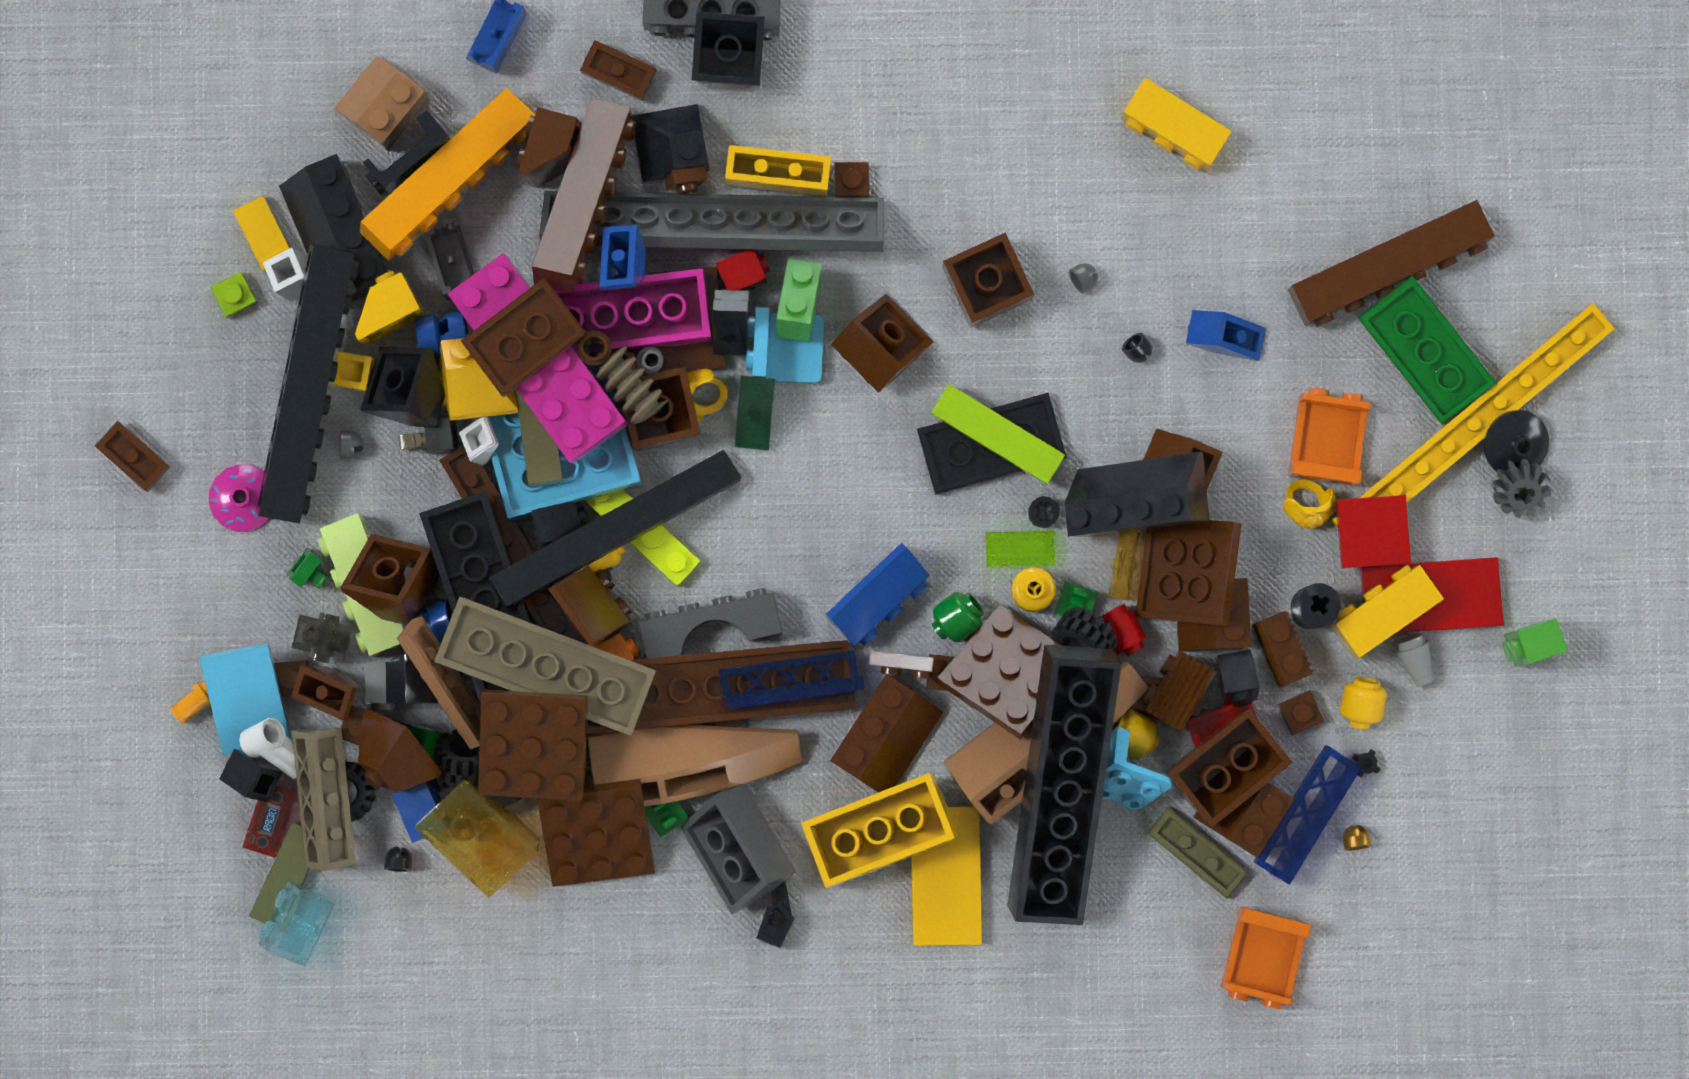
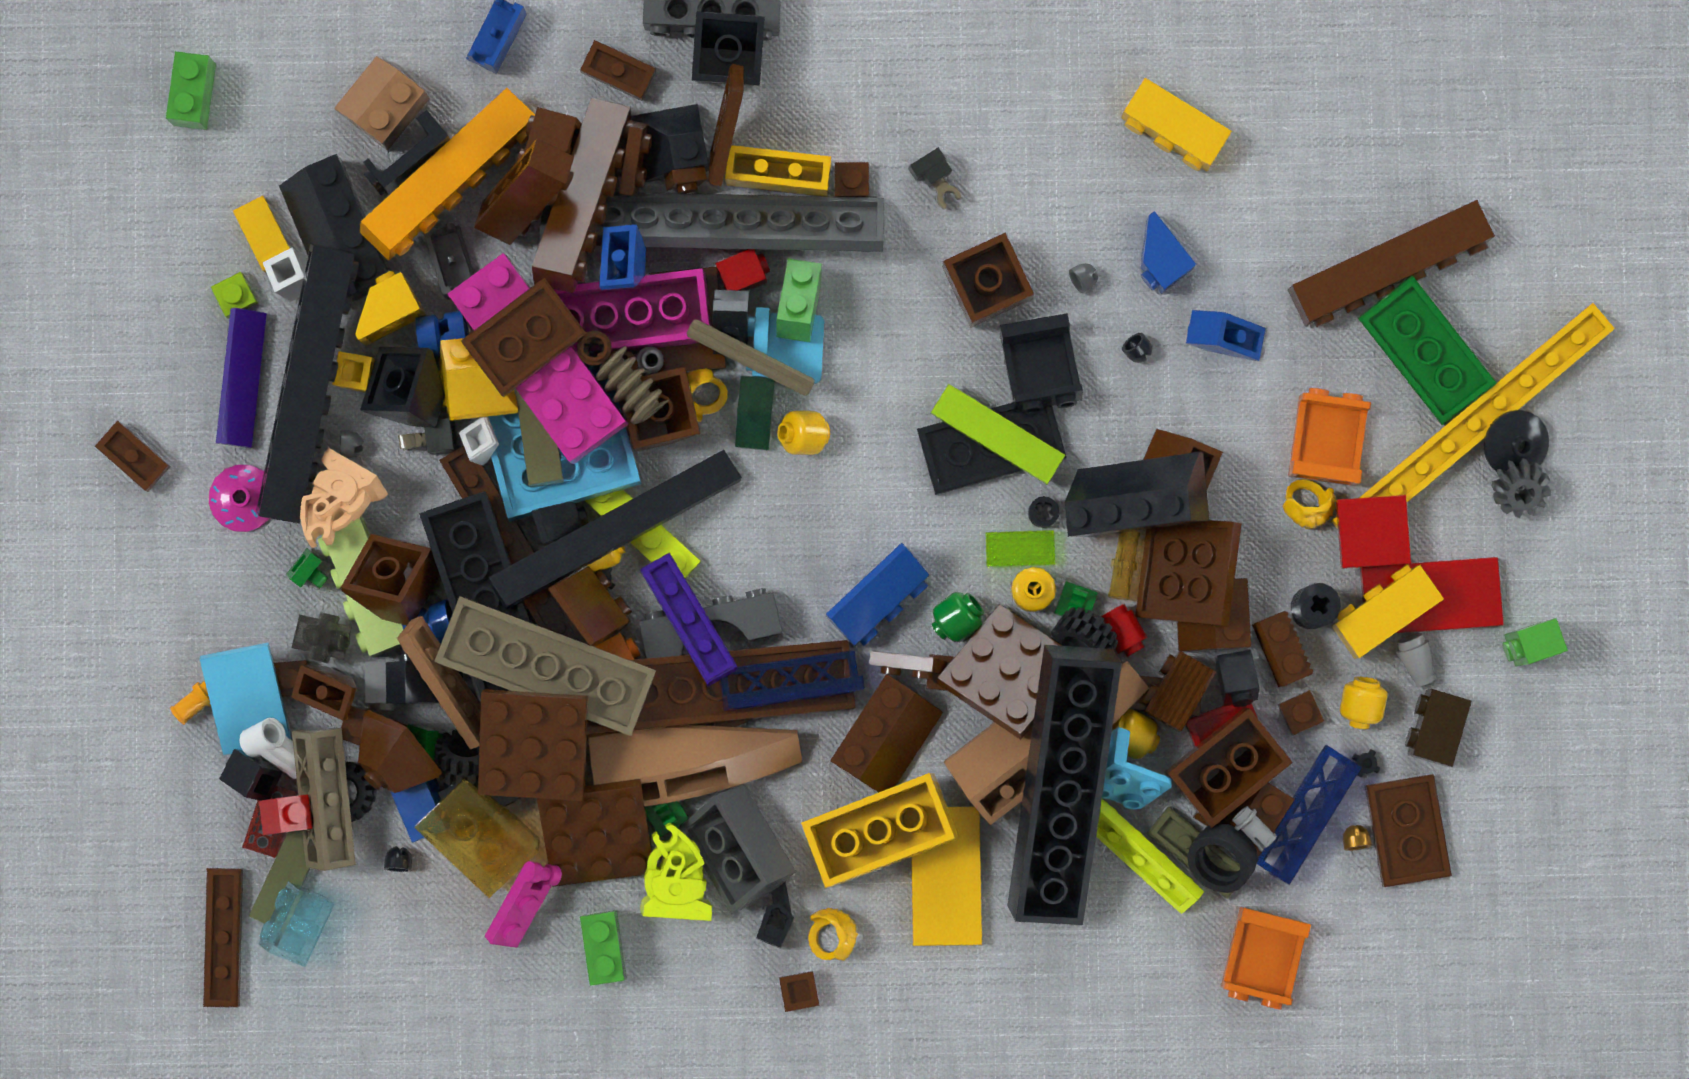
reddish brown slope [831,294,933,393] -> none
none -> bright green brick [166,51,216,130]
none -> reddish brown tile [203,868,243,1007]
none -> dark purple tile [216,308,267,448]
none -> red brick [259,794,312,835]
none -> light nougat piece [300,447,388,548]
none -> reddish brown brick [474,138,574,245]
none -> dark pink plate [485,861,562,948]
none -> bright green brick [580,910,627,986]
none -> reddish brown plate [619,122,652,196]
none -> dark purple tile [640,552,738,686]
none -> neon yellow piece [640,822,712,921]
none -> dark tan axle [687,320,815,396]
none -> reddish brown tile [709,64,744,187]
none -> yellow head [777,411,830,455]
none -> reddish brown plate [779,971,819,1012]
none -> yellow piece [808,908,858,961]
none -> pearl dark grey piece [908,147,961,209]
none -> black panel [1000,313,1083,414]
none -> neon yellow plate [1096,799,1205,914]
none -> blue slope [1140,211,1197,294]
none -> black tyre [1187,823,1258,893]
none -> light grey pin [1232,806,1277,851]
none -> reddish brown tile [1364,774,1452,887]
none -> dark brown brick [1405,689,1472,767]

